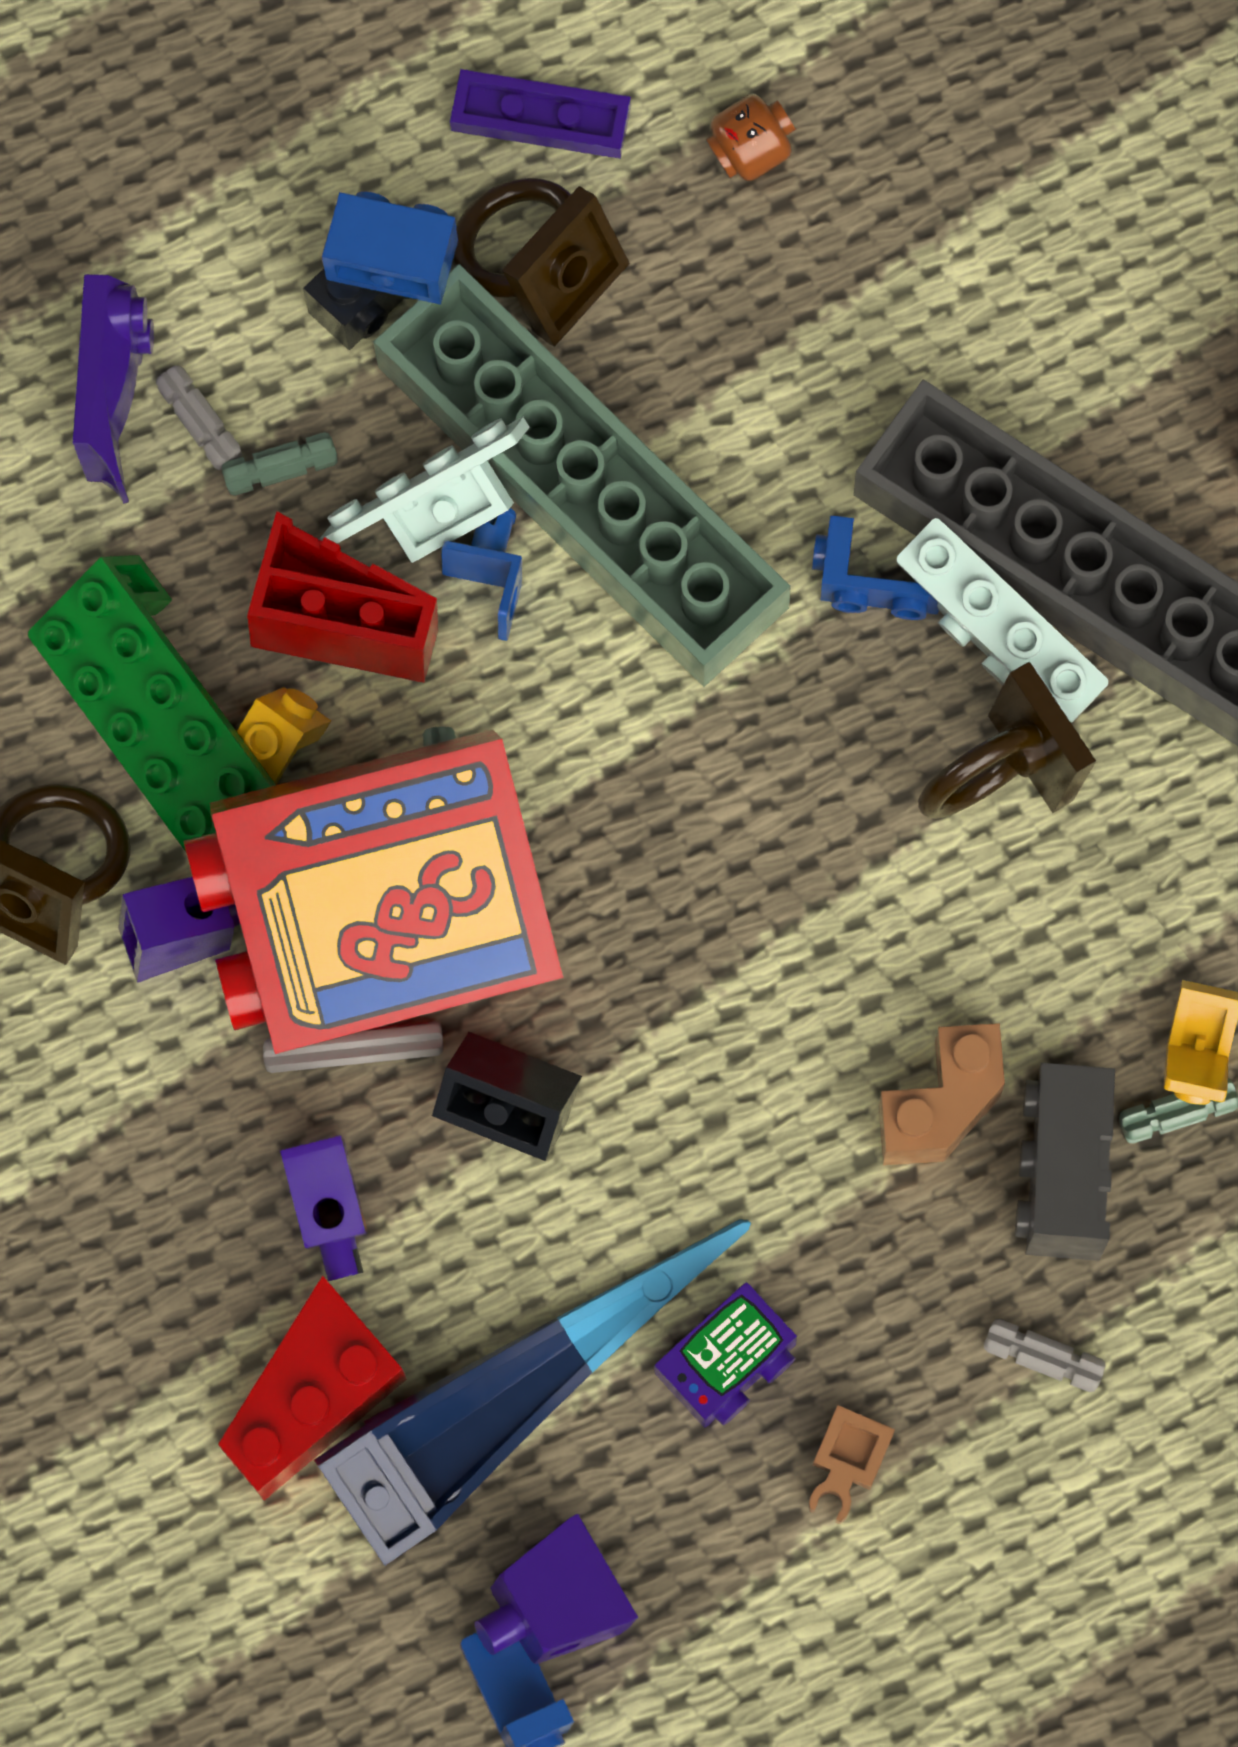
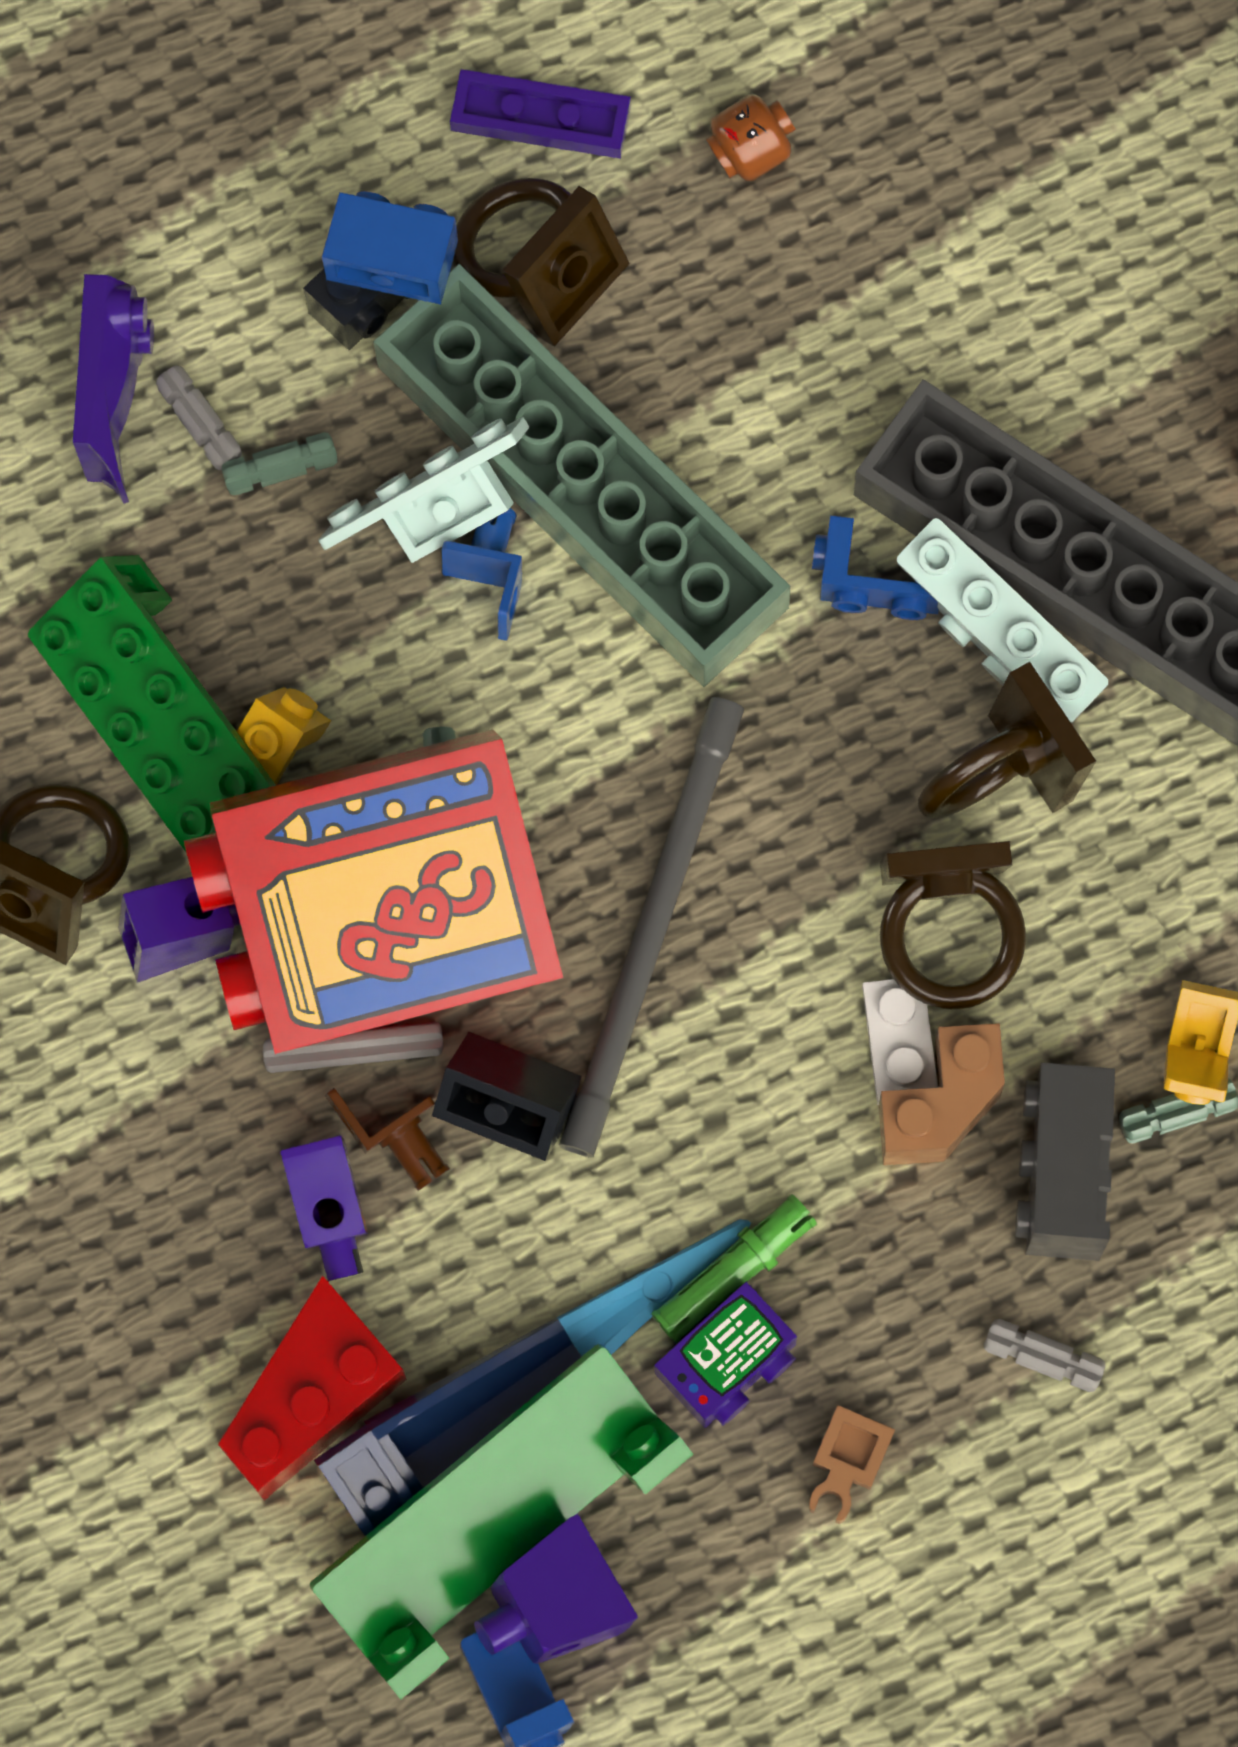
red wedge [247,511,438,683] -> none
none -> bracket [310,1344,694,1699]
none -> reddish brown bracket [325,1088,450,1191]
none -> dark grey piece [559,697,744,1158]
none -> bright green pin [651,1194,817,1344]
none -> white plate [862,979,938,1105]
none -> dark brown tile [880,841,1026,1010]

